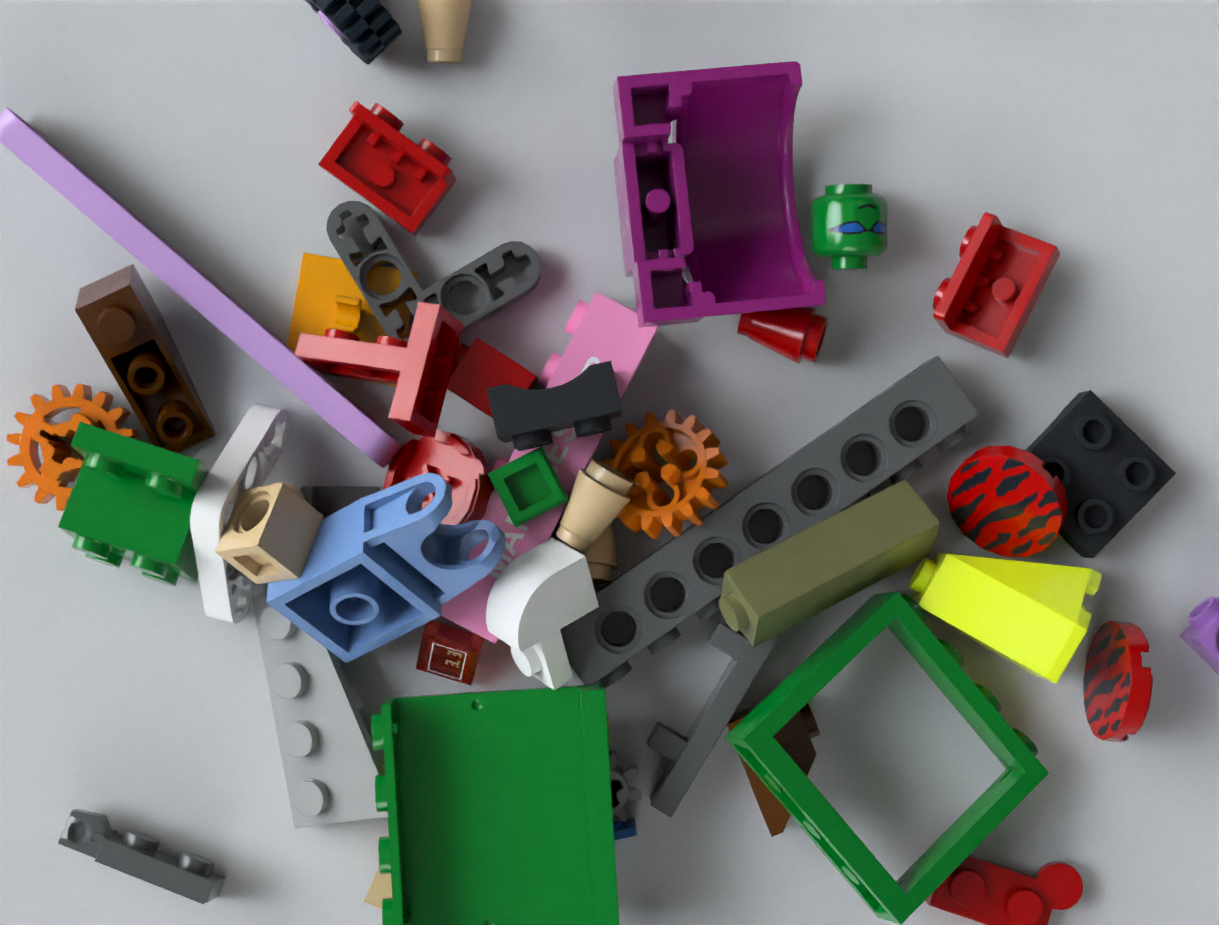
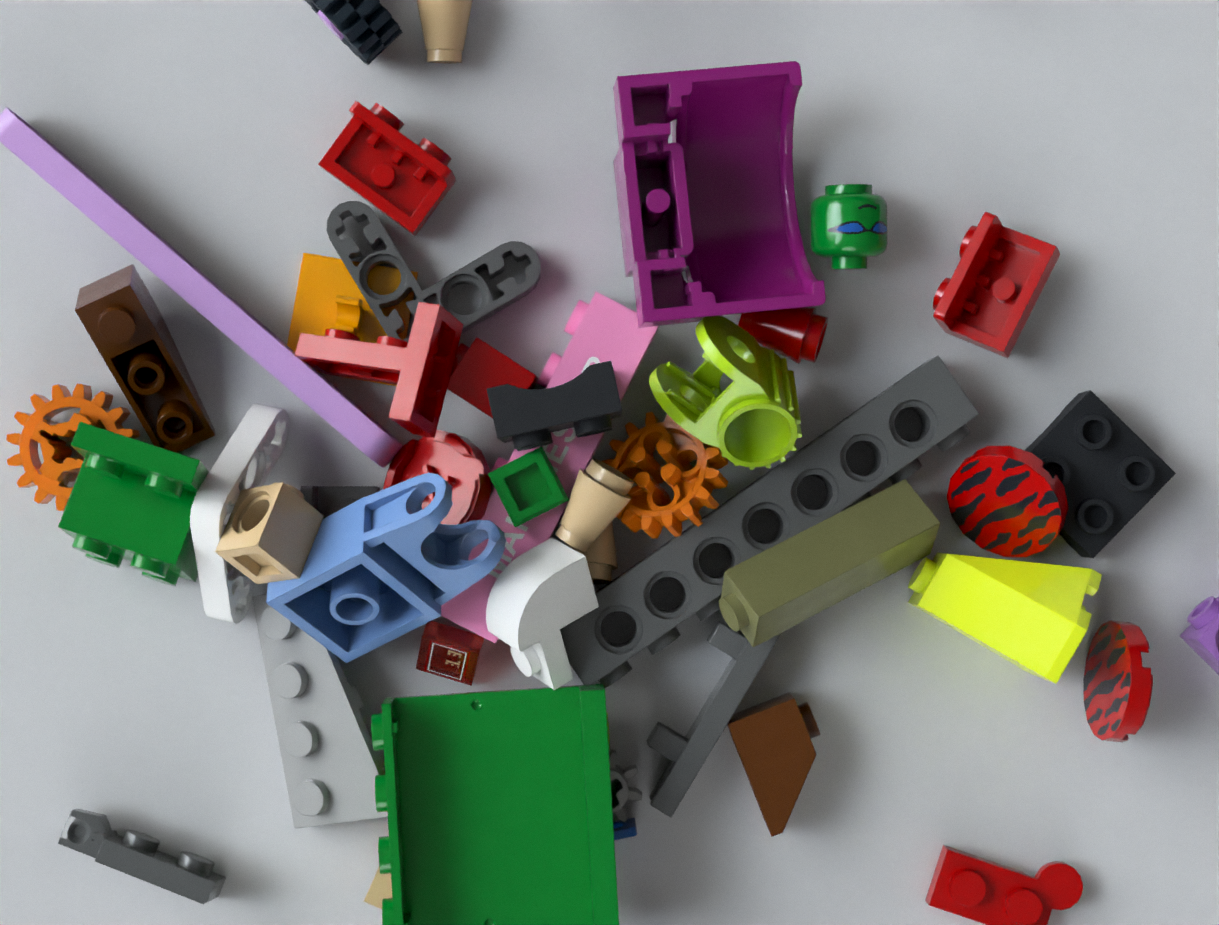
green window [724,591,1049,925] -> none
none -> lime piece [649,316,802,470]

